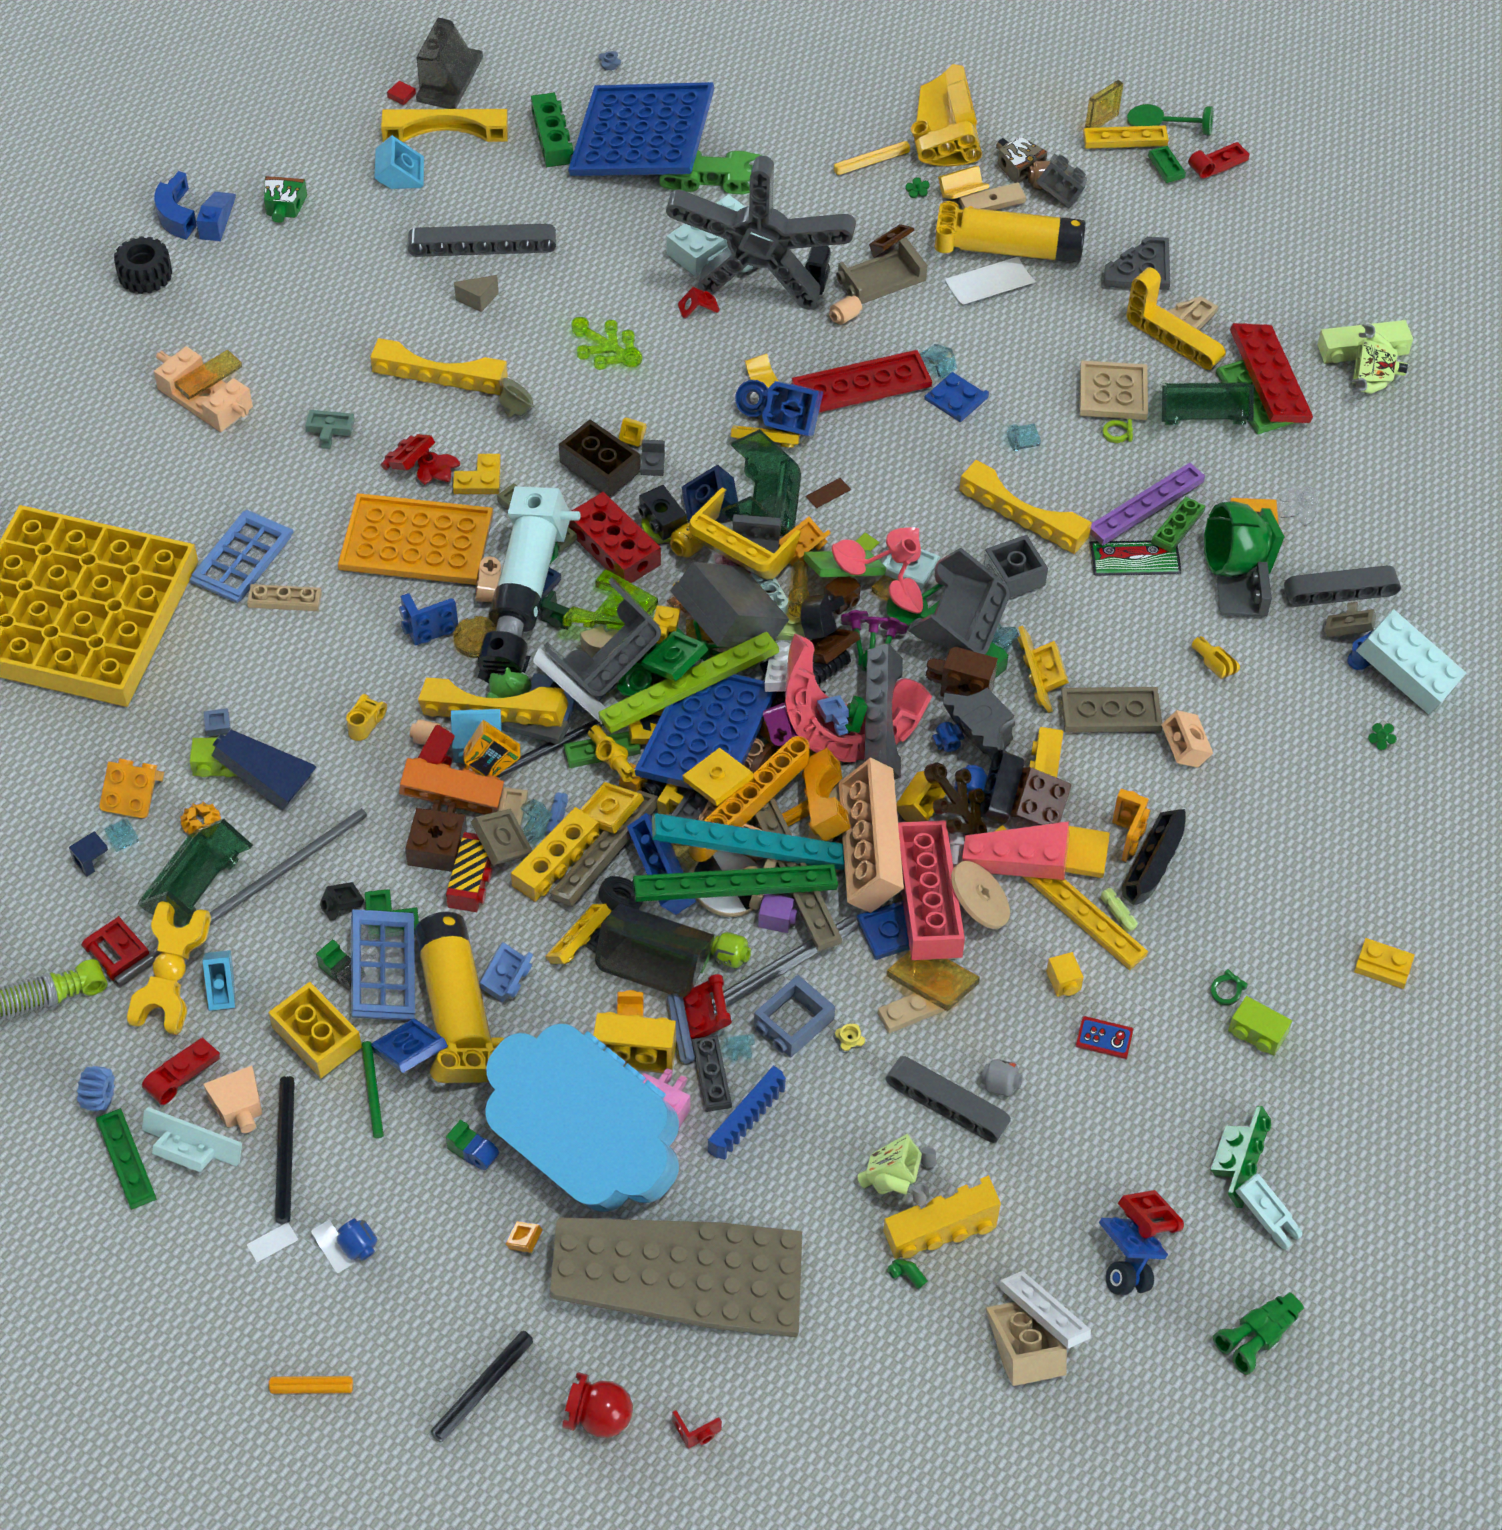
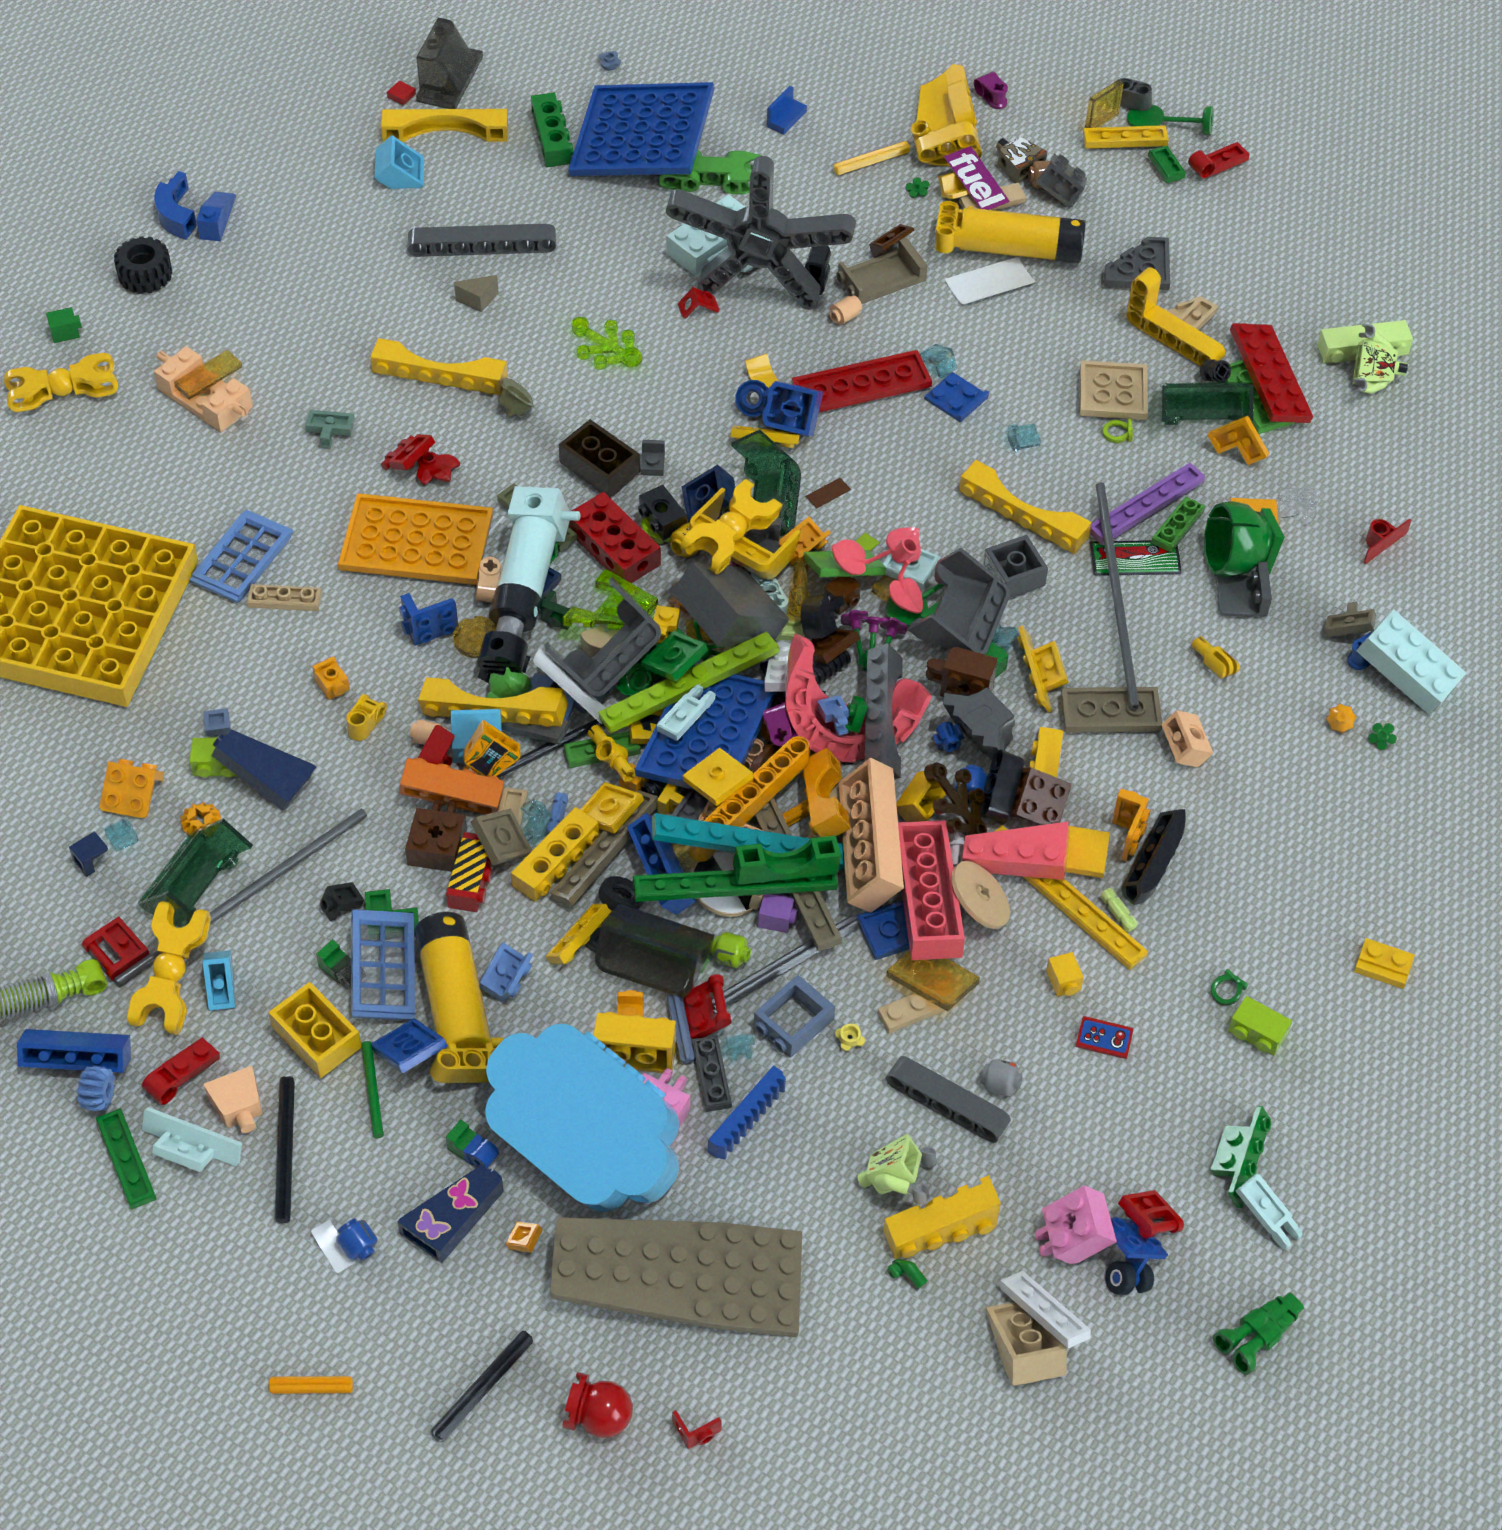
white sticker [247,1223,298,1262] -> none
green torso [264,176,307,223] -> none
yellow plate [453,454,501,494] -> none
yellow tile [619,417,647,447] -> none
dark grey beam [1284,565,1401,607] -> none
none -> yellow piece [4,353,118,412]
none -> blue brick [17,1029,131,1073]
none -> green brick [46,307,82,343]
none -> light orange brick [312,656,350,700]
none -> dark blue slope [397,1165,504,1263]
none -> light aqua hinge [657,684,716,741]
none -> yellow piece [680,479,783,575]
none -> green arch [733,835,841,885]
none -> blue panel [767,86,807,135]
none -> sticker [944,146,1010,210]
none -> magenta piece [973,71,1008,109]
none -> bright pink hinge [1035,1185,1117,1264]
none -> dark grey piece [1096,482,1140,710]
none -> dark grey beam [1115,78,1152,111]
none -> black wheel [1200,359,1231,382]
none -> light orange plate [1207,416,1269,465]
none -> light orange piece [1326,703,1357,734]
none -> red piece [1364,519,1412,564]

